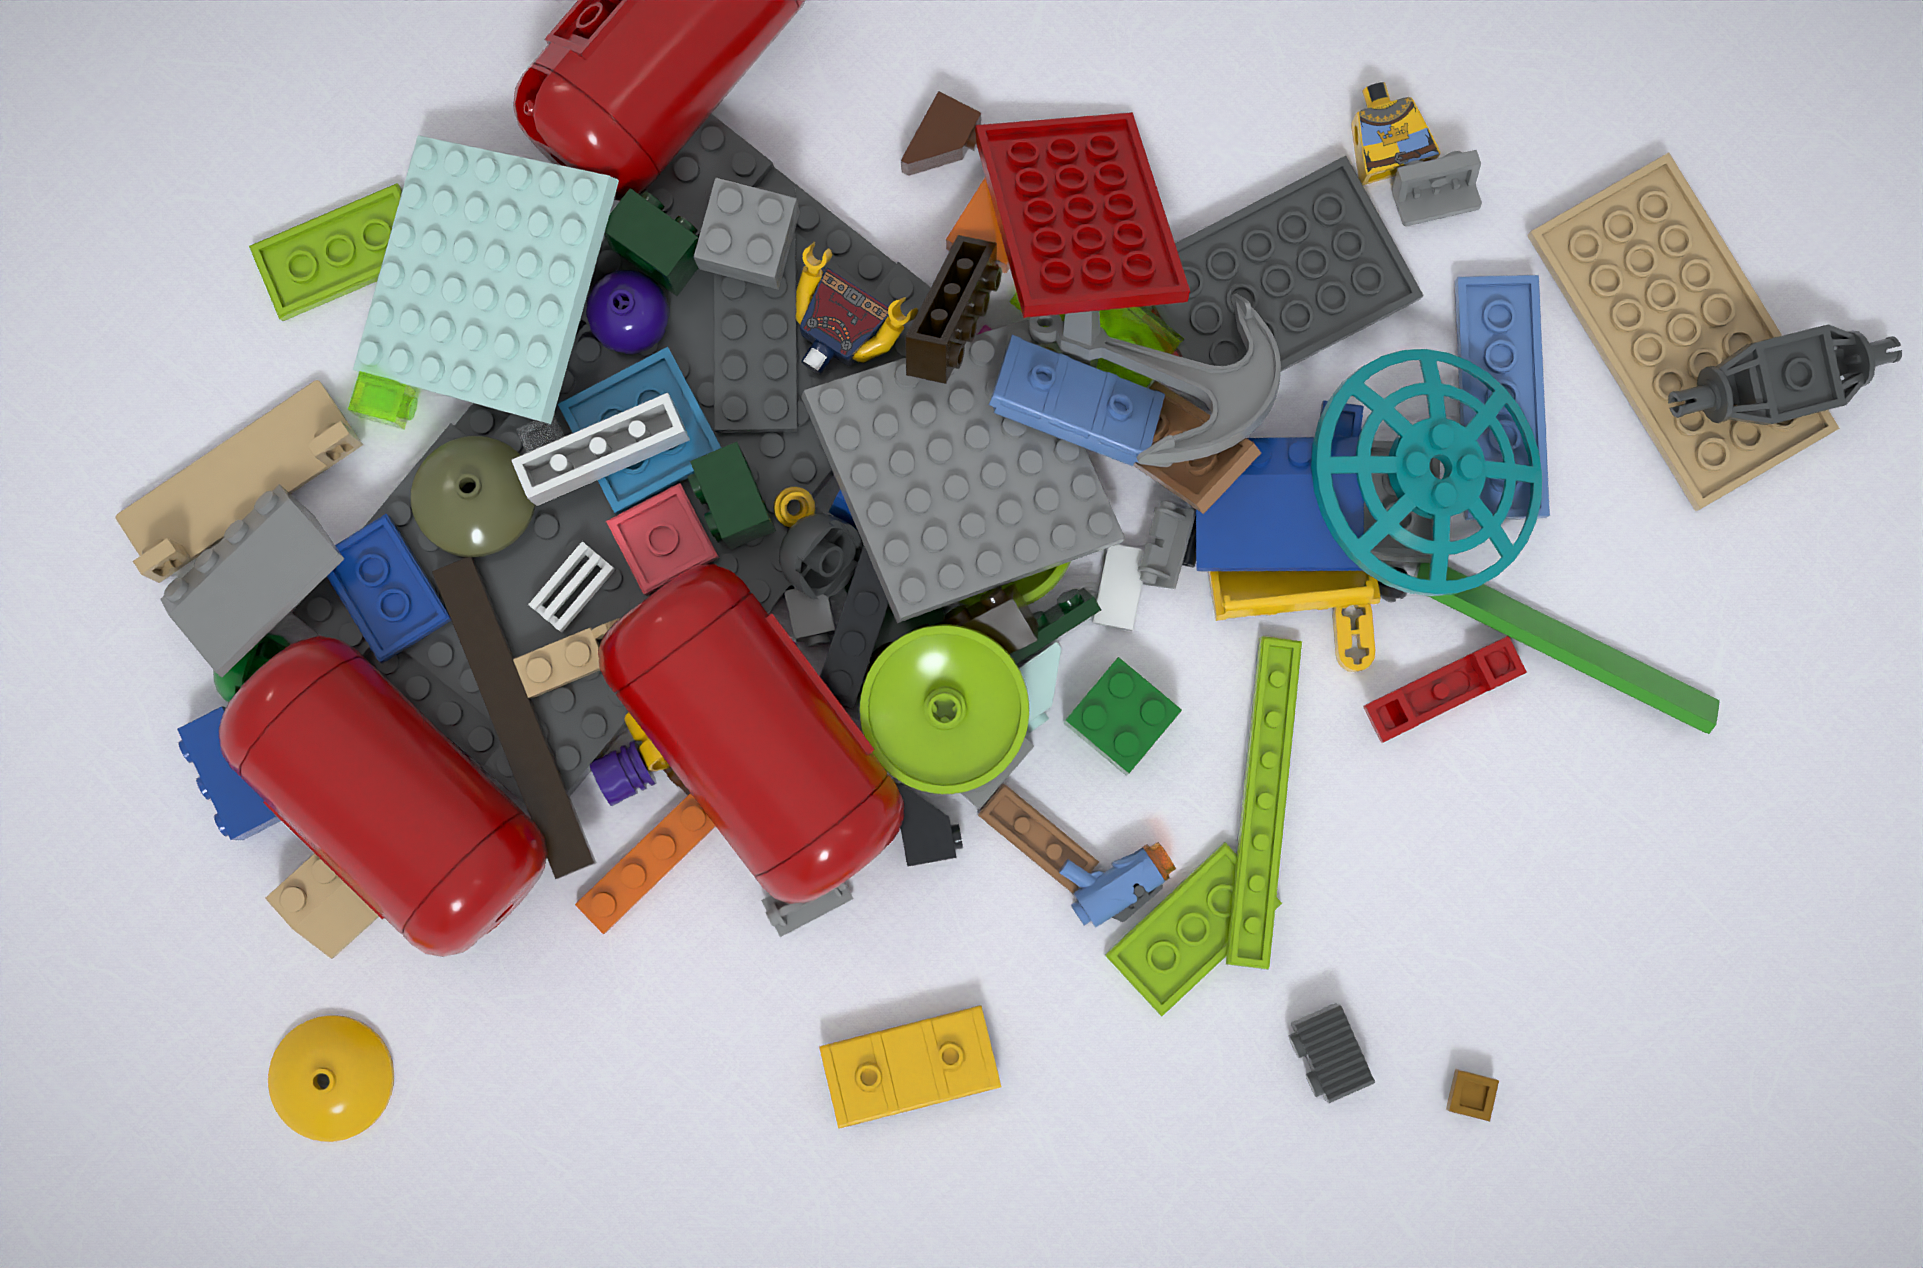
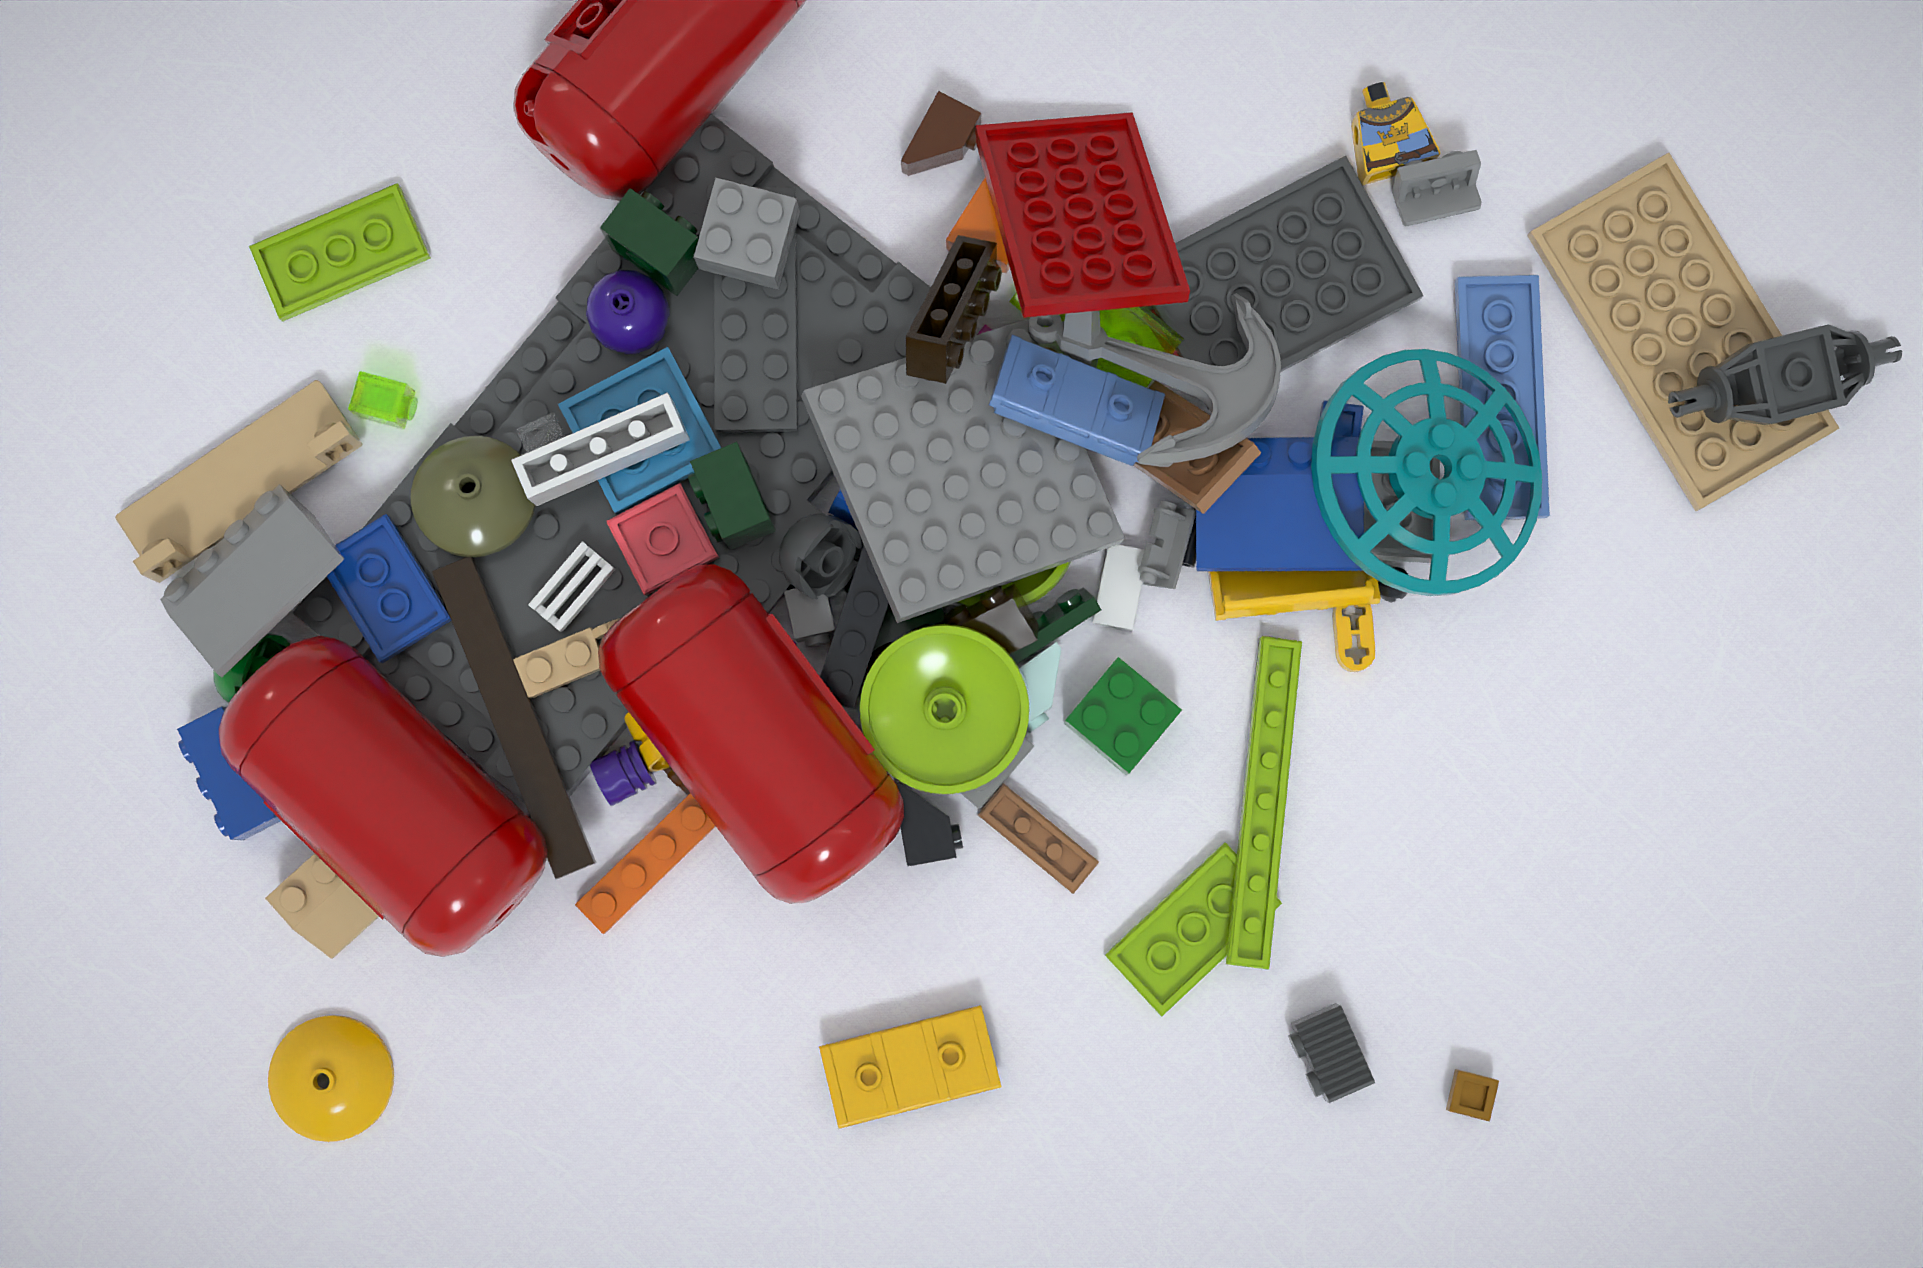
light aqua plate [353,135,619,424] -> none
light grey hinge [761,882,854,937] -> none
yellow plate [773,486,815,527] -> none
torso [795,242,918,375] -> none
medium blue piece [1059,842,1176,928] -> none
red slope [1363,636,1527,743] -> none
bright green tile [1414,562,1720,734] -> none

